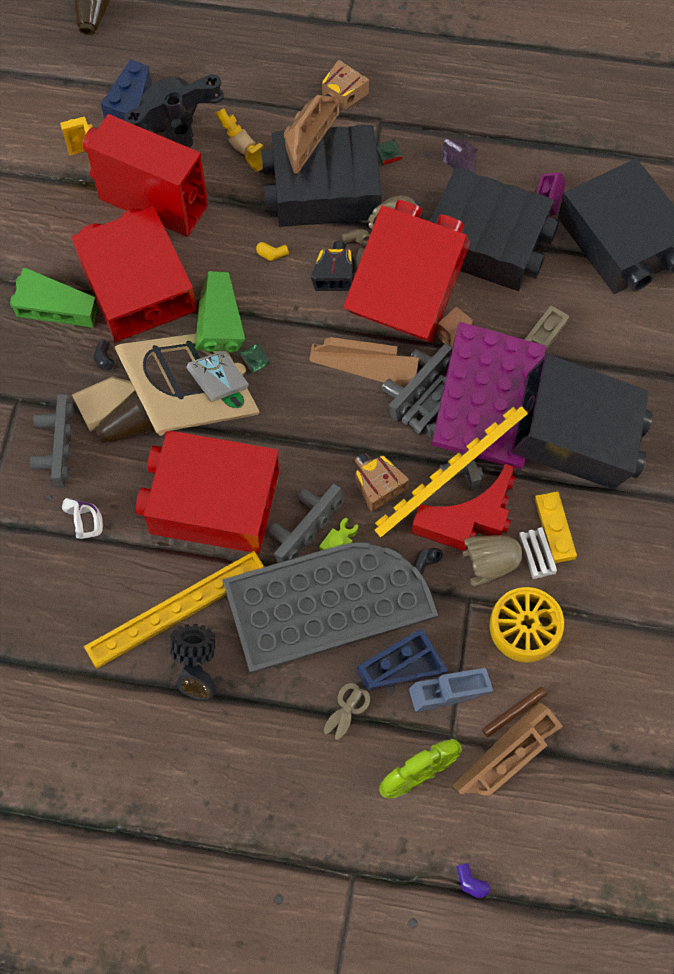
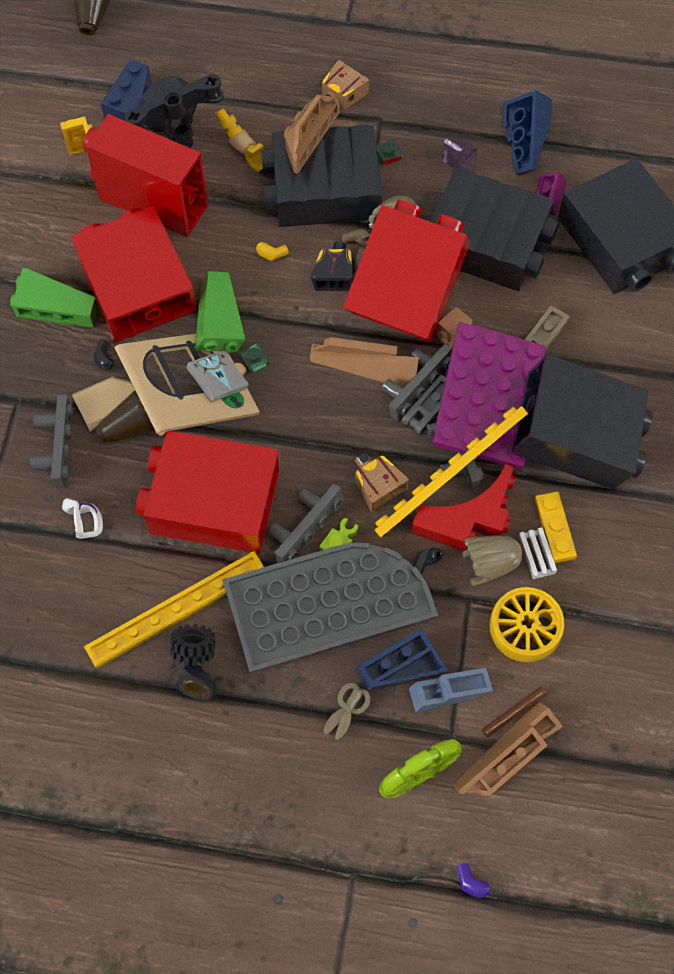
none -> dark blue wedge [503,90,552,175]

